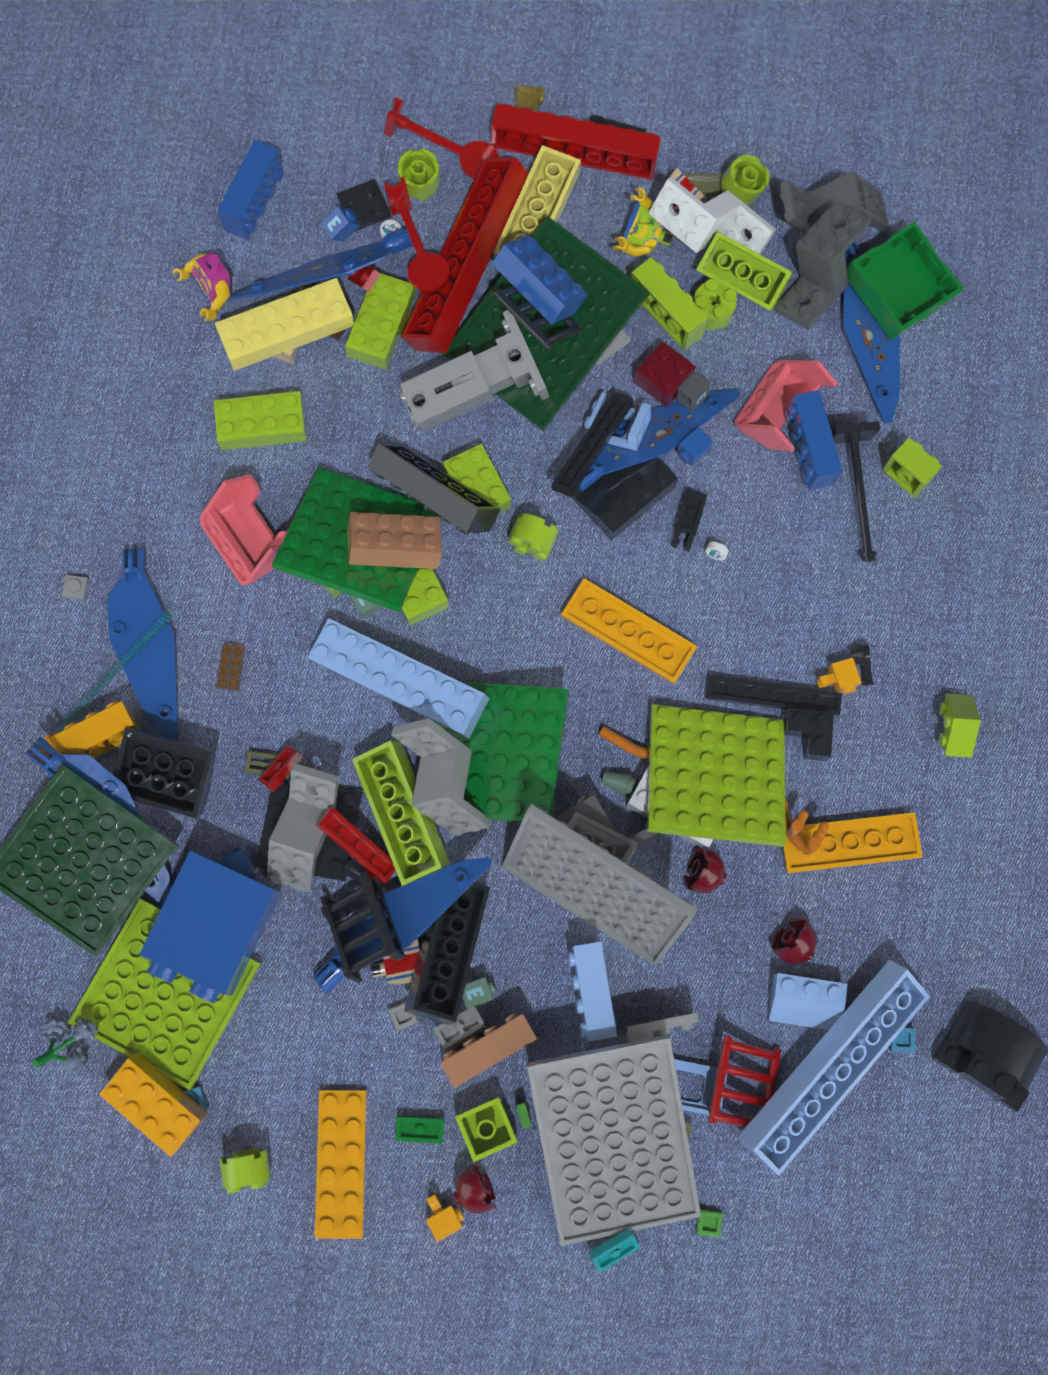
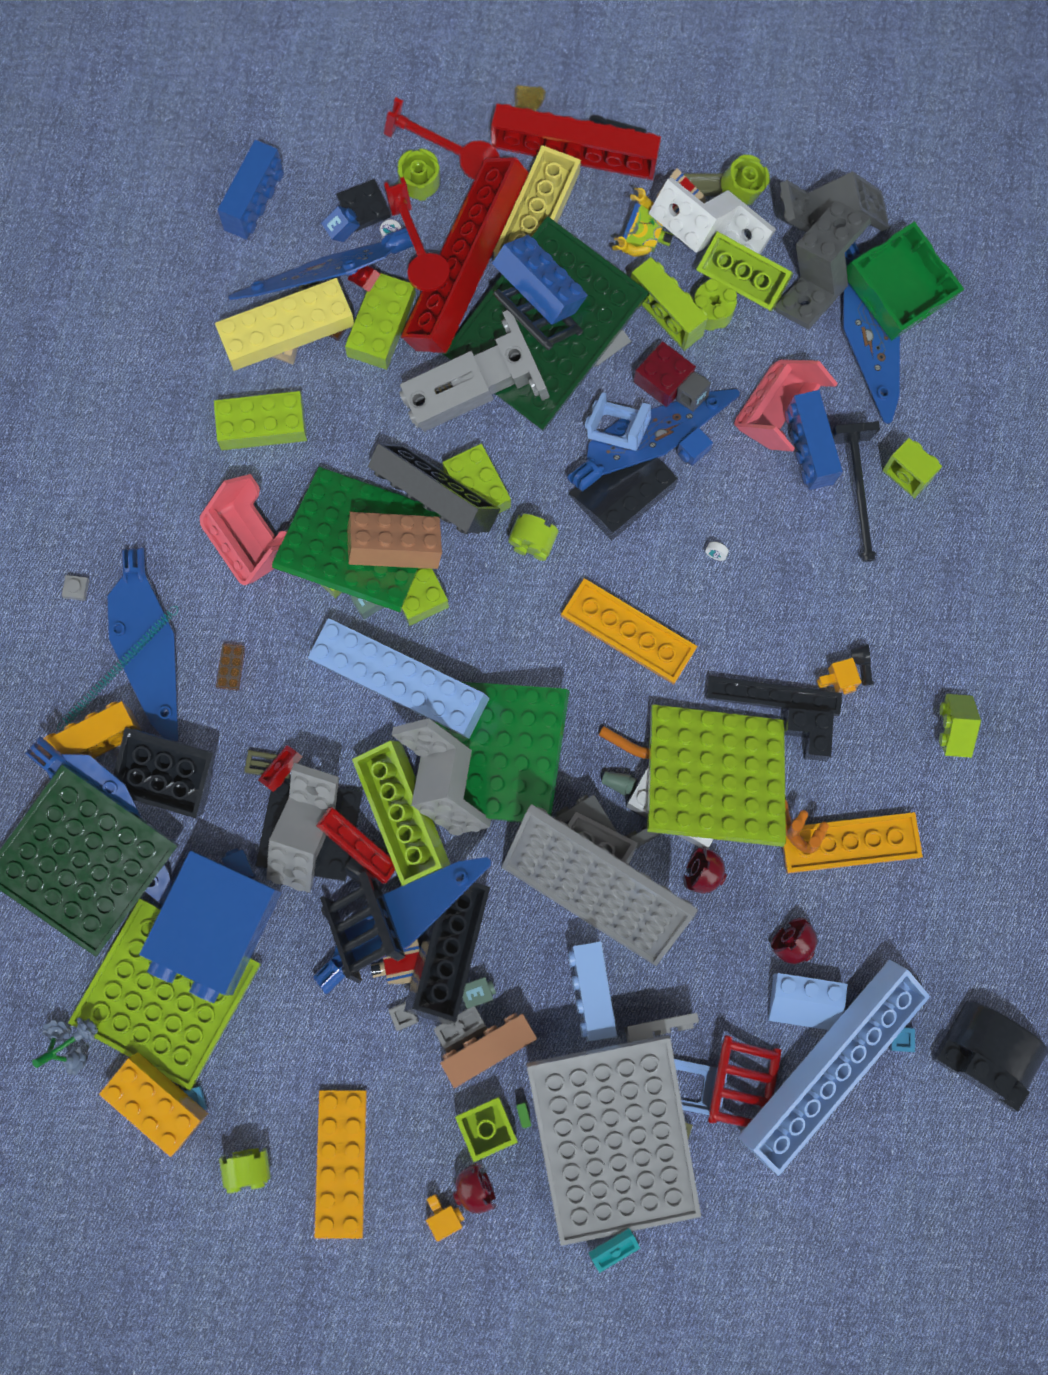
torso [172,253,230,321] -> none
green plate [395,1116,444,1144] -> none
black plate [551,391,634,497] -> none
black hinge [672,489,707,552] -> none
bright green tile [696,1209,723,1238] -> none

